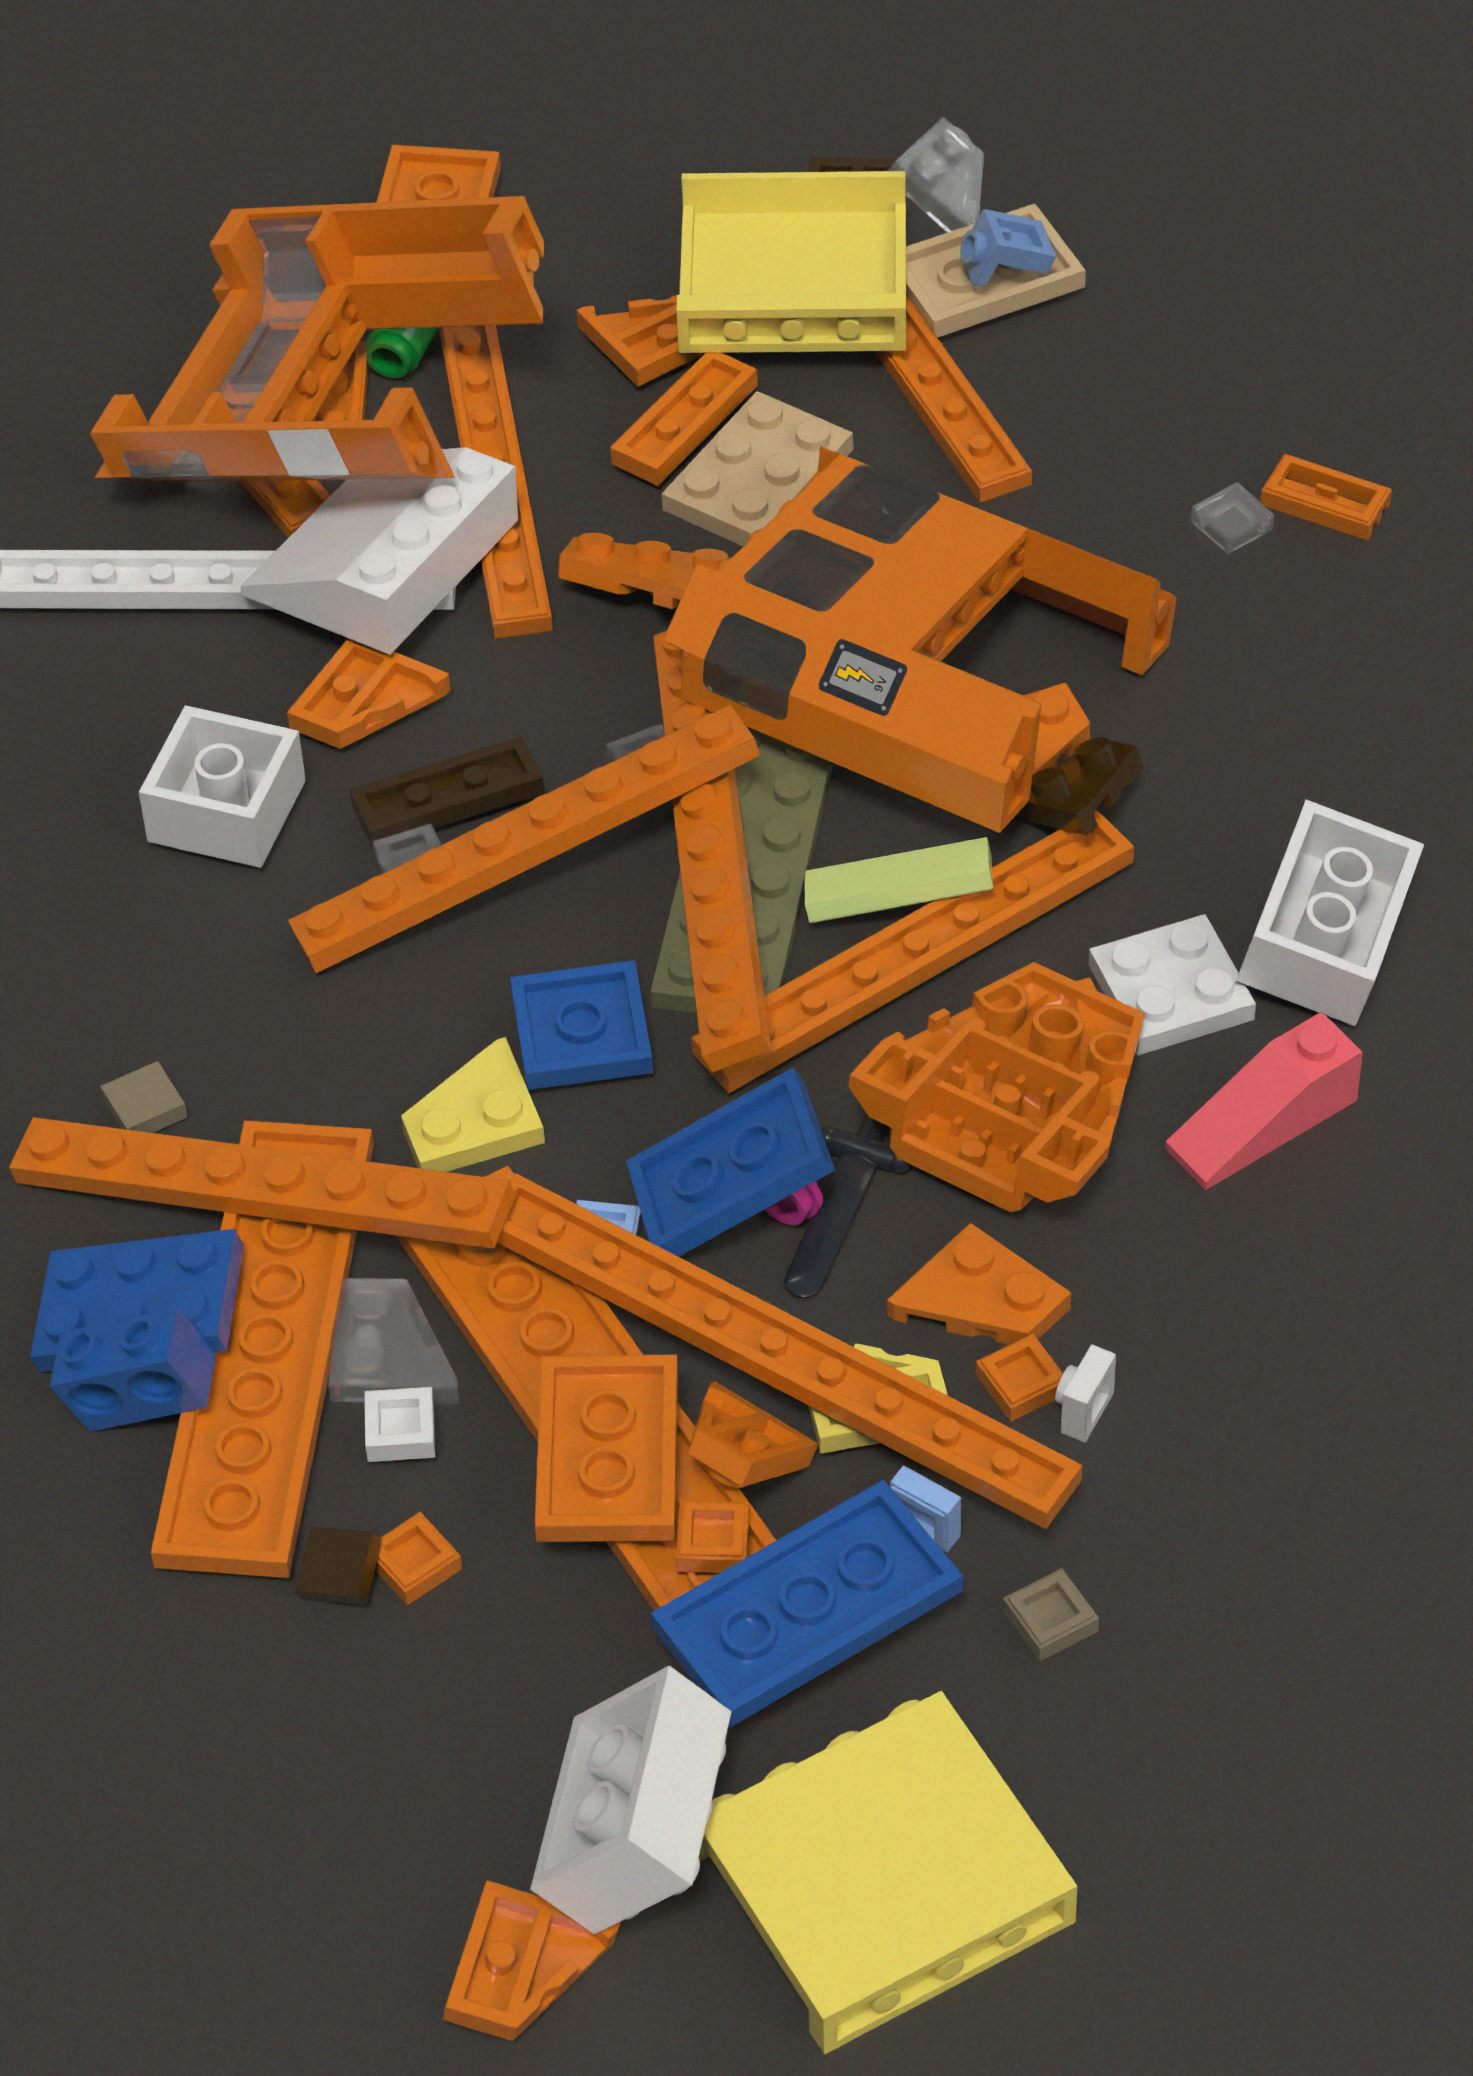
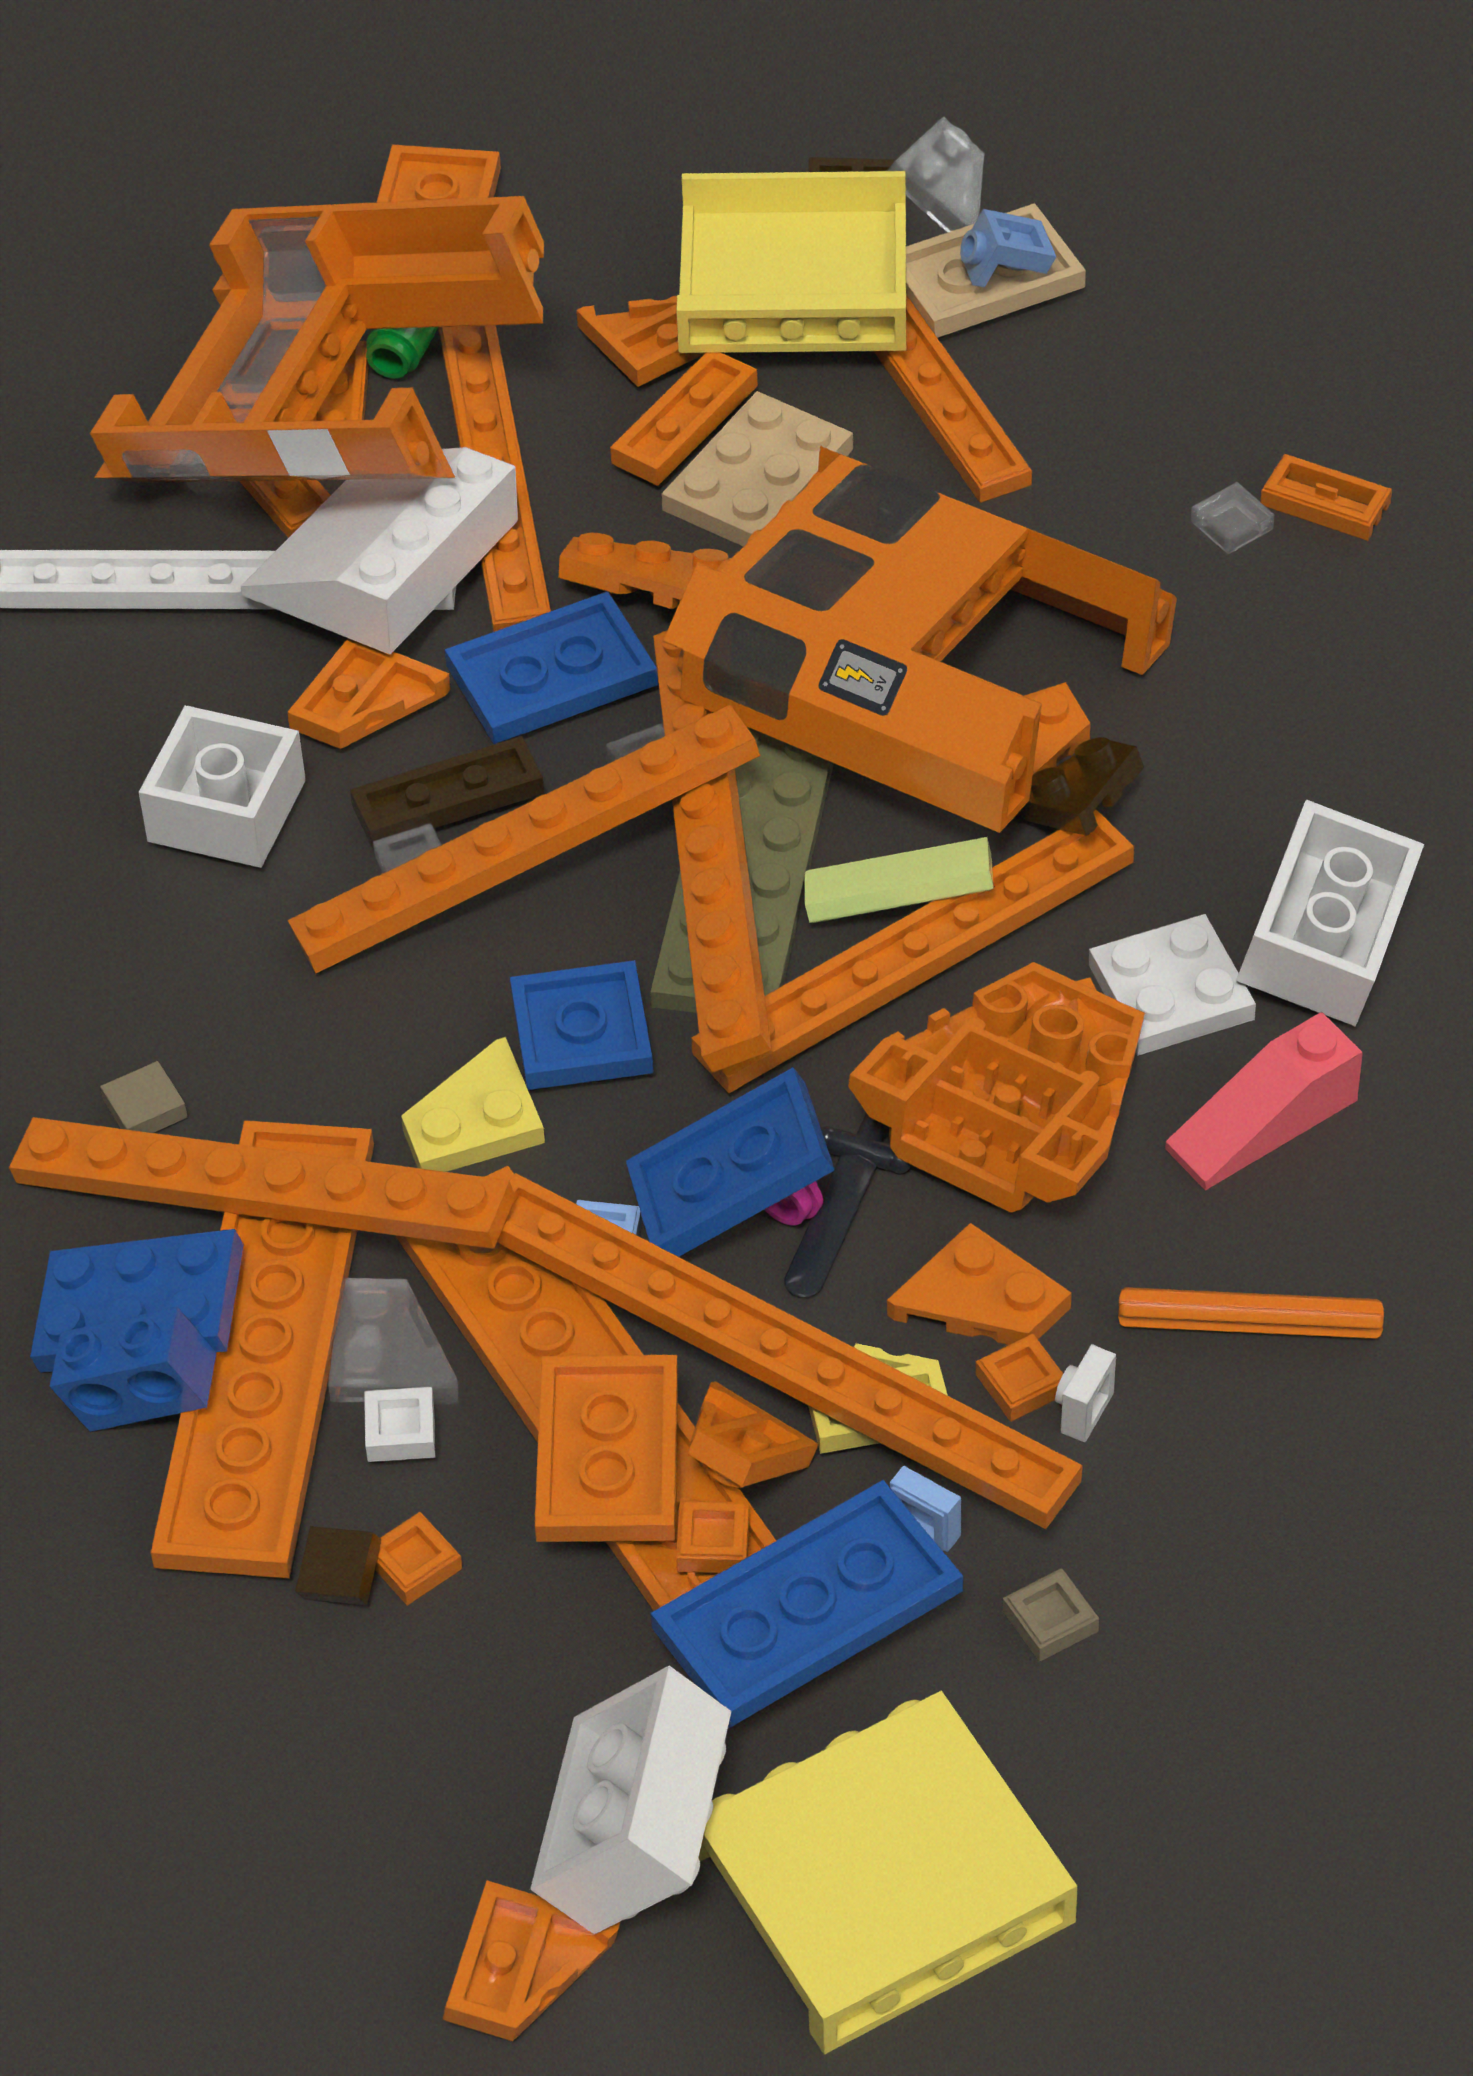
none -> blue plate [445,591,658,744]
none -> orange axle [1118,1287,1384,1339]

